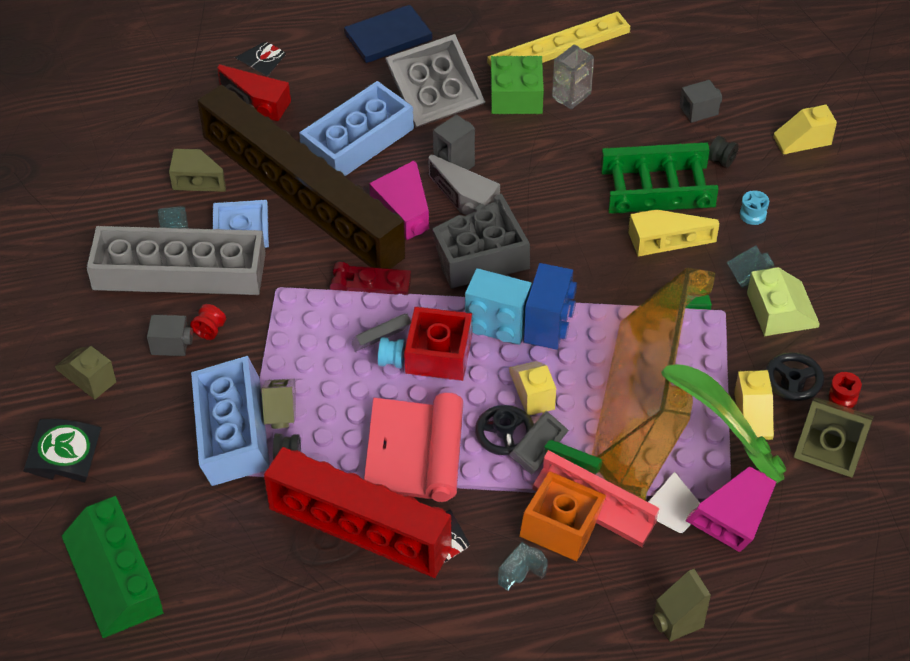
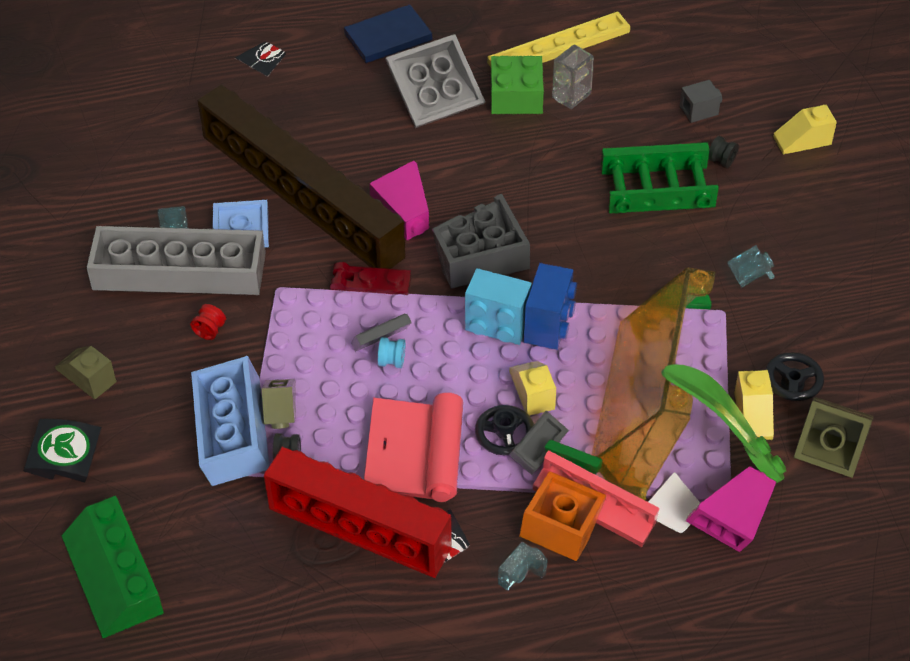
dark grey brick [147,315,193,356] -> none
olive slope [169,149,226,192] -> none
red slope [217,64,291,122] -> none
light blue brick [299,81,414,176] -> none
red brick [404,307,472,381] -> none
light grey slope [428,154,500,215] -> none
dark grey brick [433,114,475,170] -> none
light yellow slope [628,210,720,257] -> none
olive slope [653,569,711,642] -> none
medium azure wheel [740,191,770,225] -> none
yellowish green slope [747,267,820,336] -> none
red wheel [828,372,862,408] -> none

